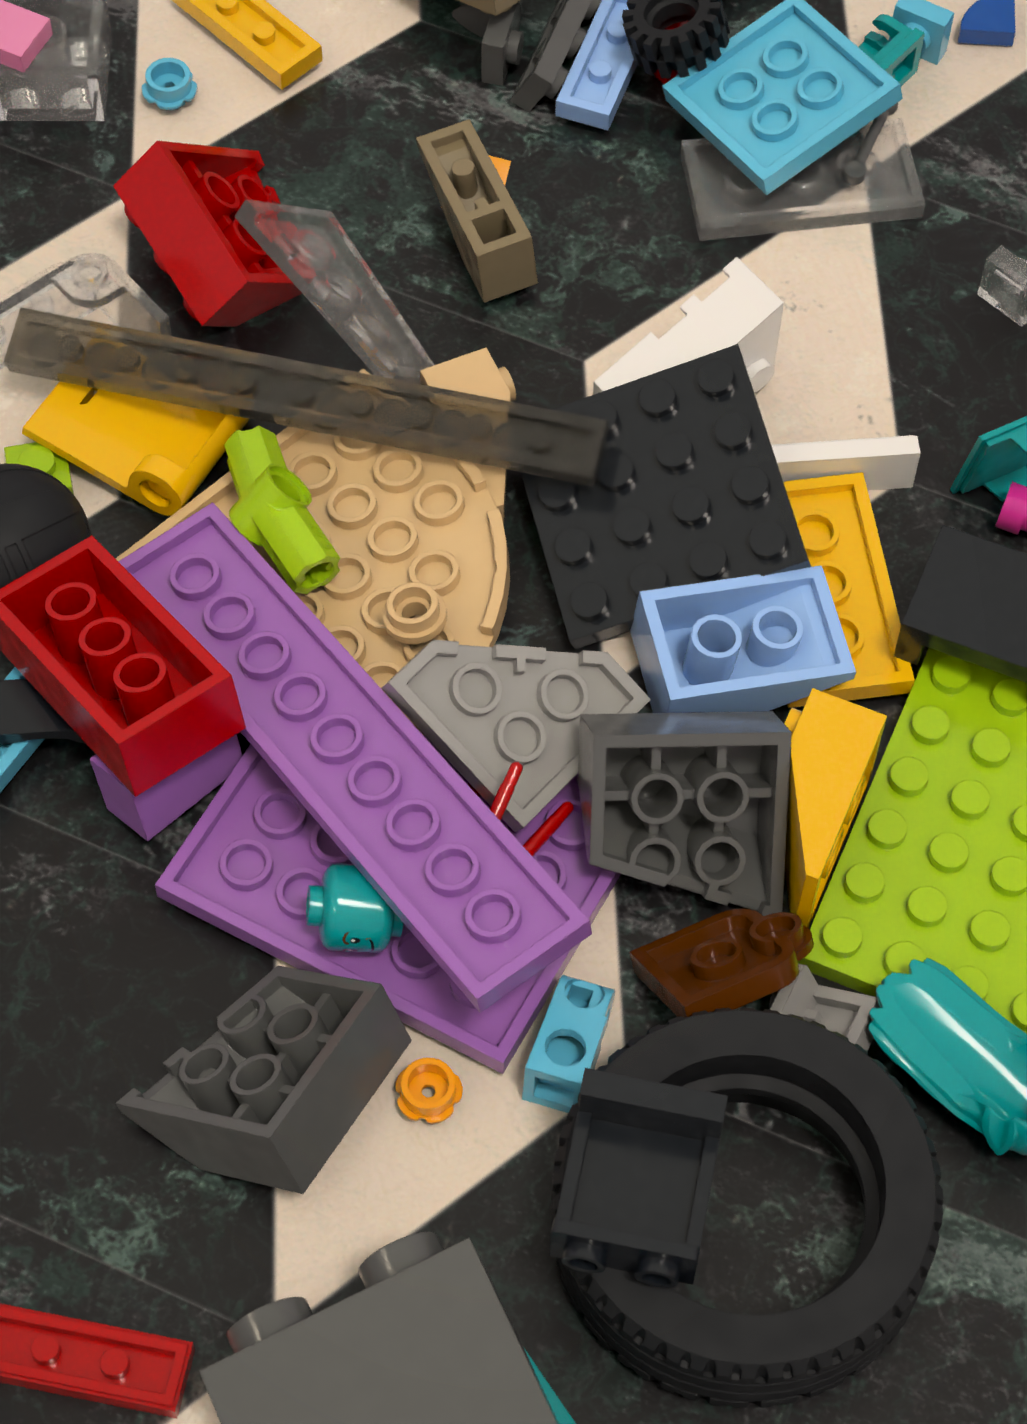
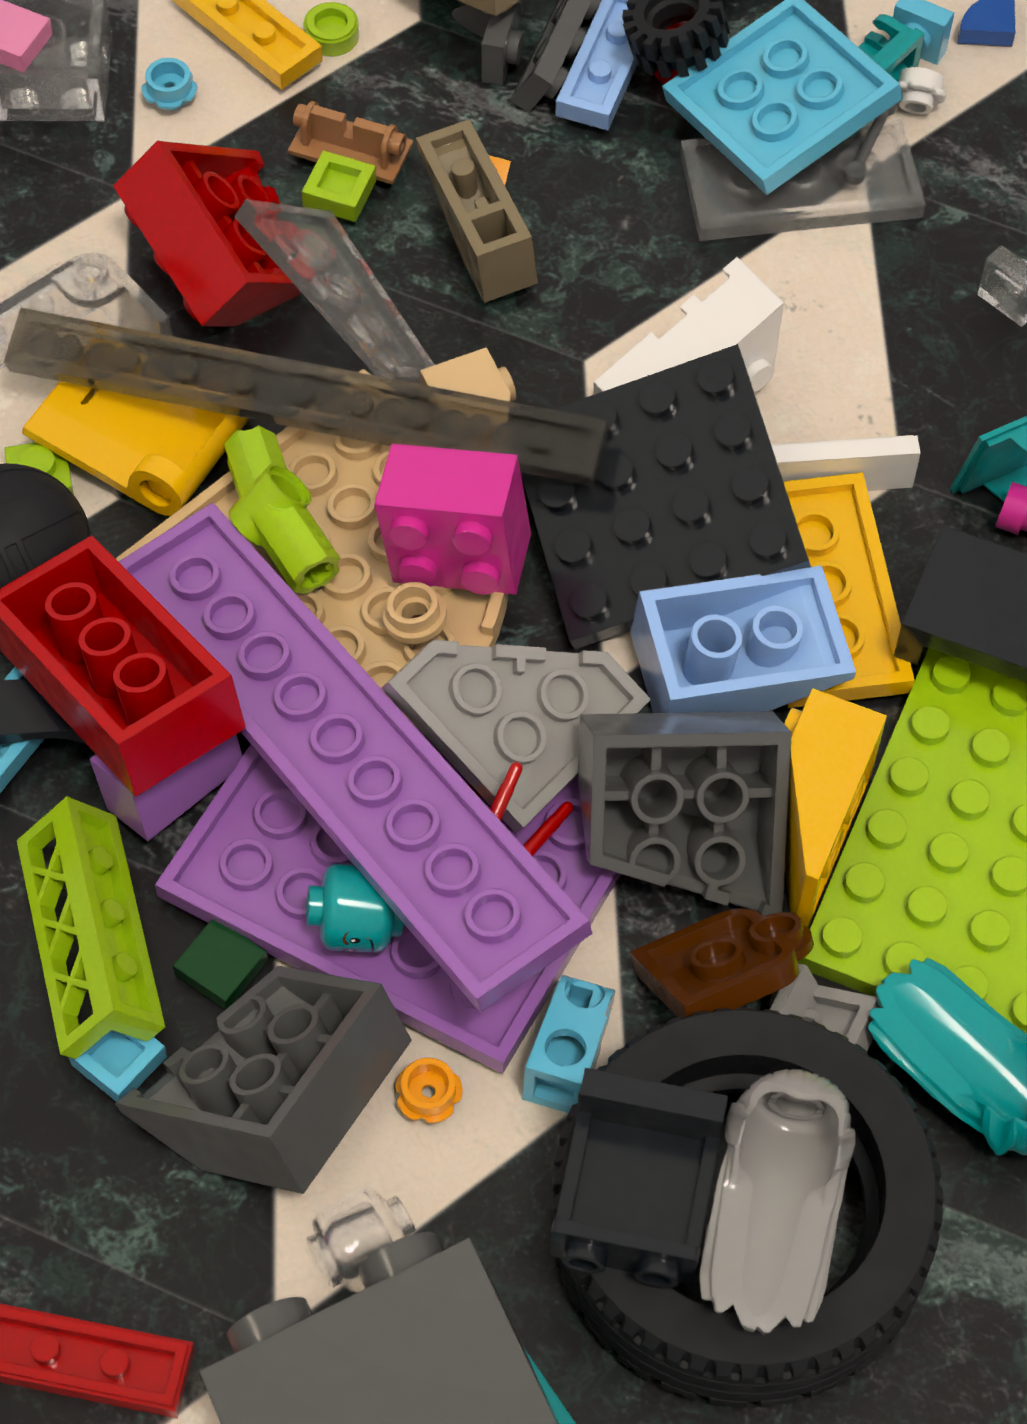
none -> lime fence [16,796,165,1059]
none -> medium azure plate [69,1030,167,1102]
none -> dark green tile [173,919,268,1010]
none -> medium nougat hinge [288,101,414,185]
none -> lime plate [302,150,377,222]
none -> lime tile [303,2,359,57]
none -> clear head [306,1186,416,1292]
none -> dark pink brick [374,444,531,595]
none -> light grey hair [699,1069,856,1334]
none -> white plate [898,67,946,115]

